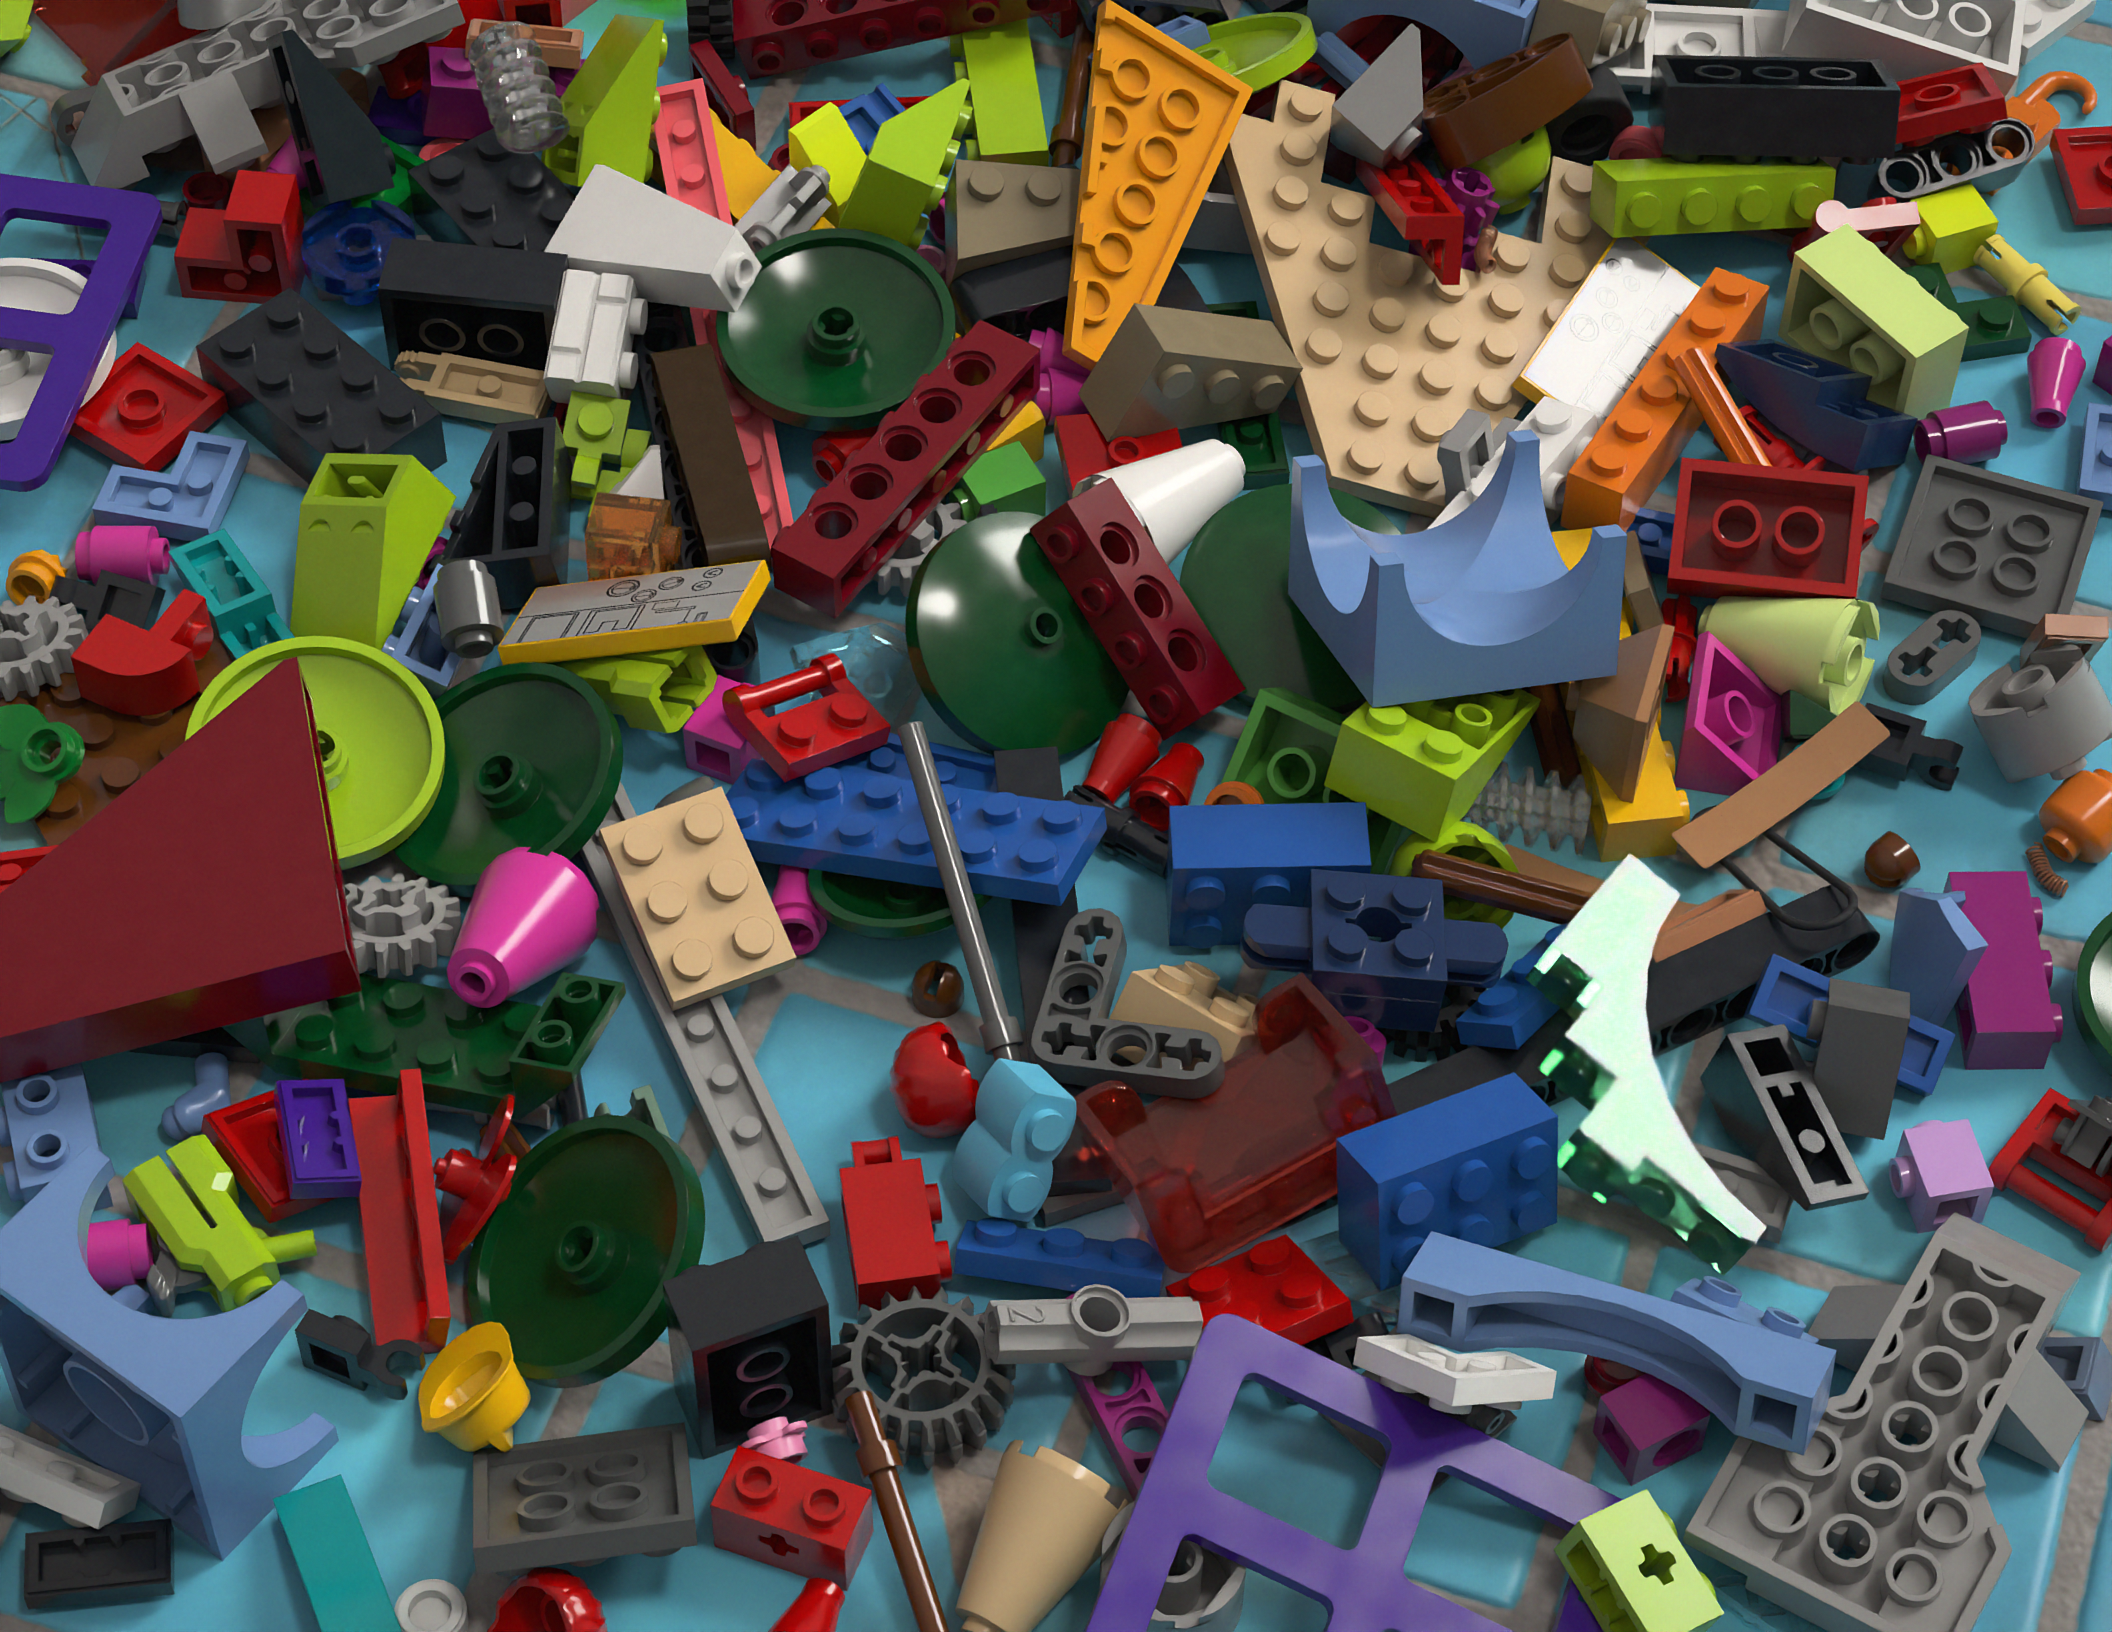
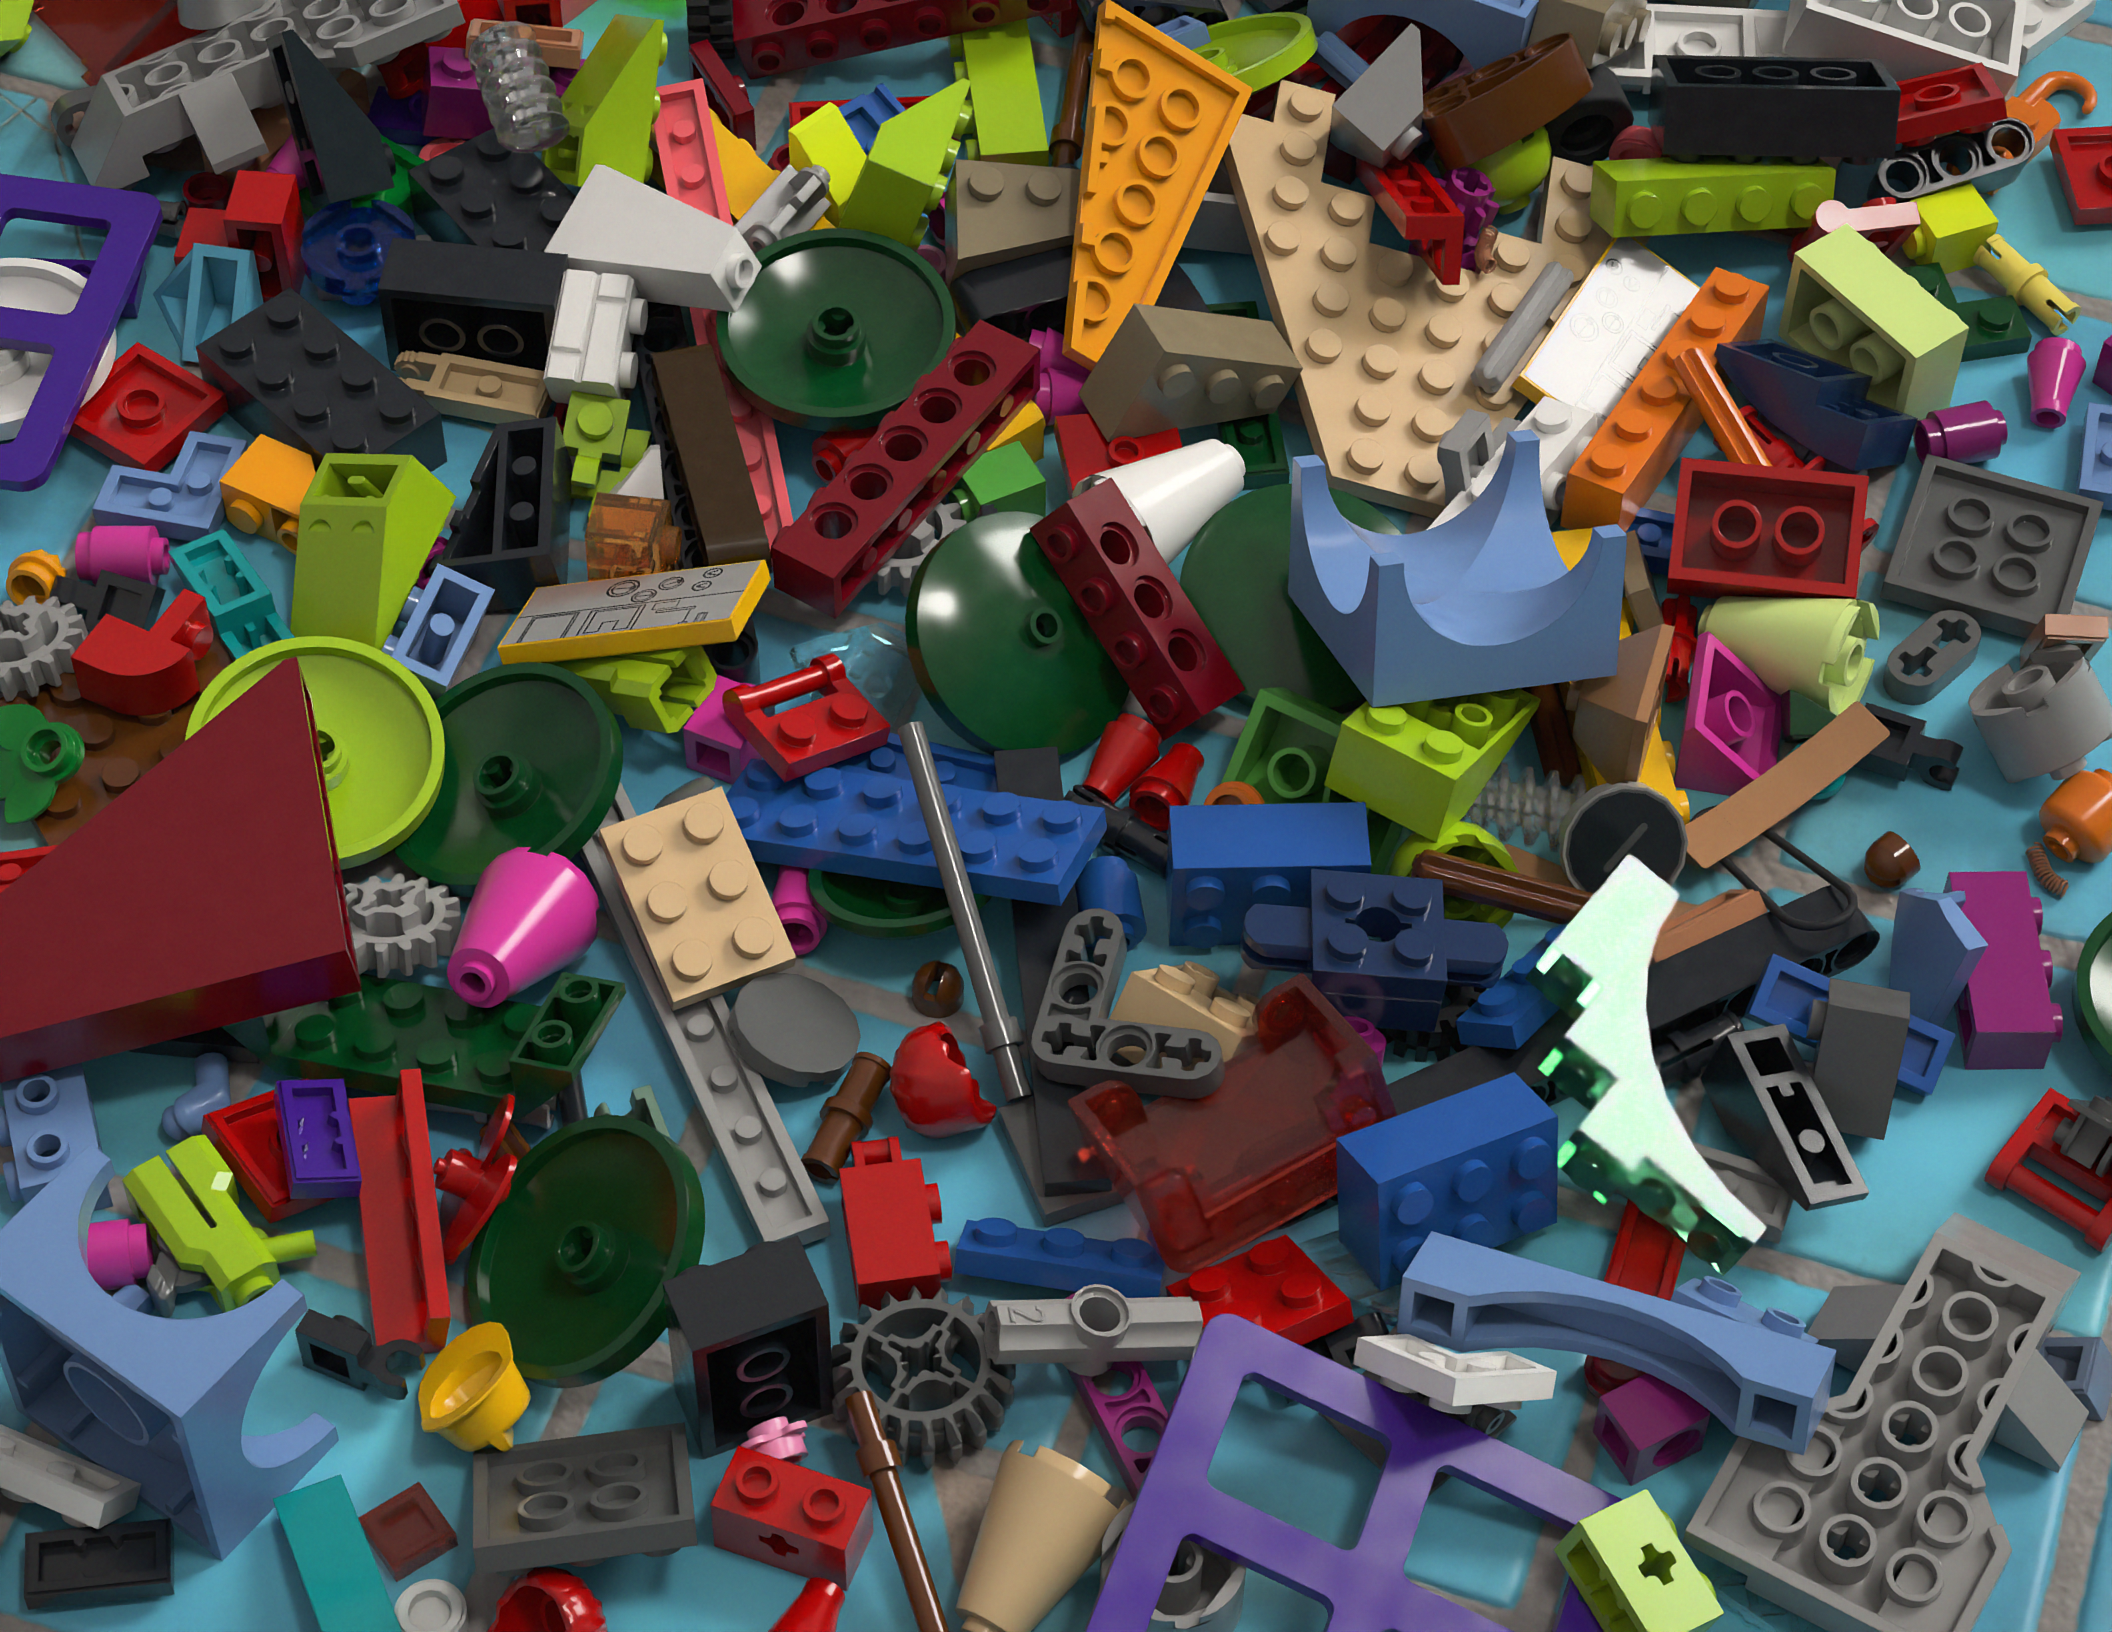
dark grey brick [433,560,505,659] -> none
medium azure brick [952,1058,1077,1222] -> none
lavender brick [1889,1119,1994,1234] -> none
none -> medium azure slope [153,243,264,363]
none -> light orange slope [219,434,316,555]
none -> clear red tile [358,1482,458,1582]
none -> dark grey tile [727,972,861,1088]
none -> reddish brown pin [801,1052,891,1184]
none -> blue brick [1075,856,1147,952]
none -> light grey axle [1471,261,1574,393]
none -> black tile [1558,781,1688,906]
none -> red tile [1604,1195,1695,1301]
none -> black pin [1613,1010,1745,1104]

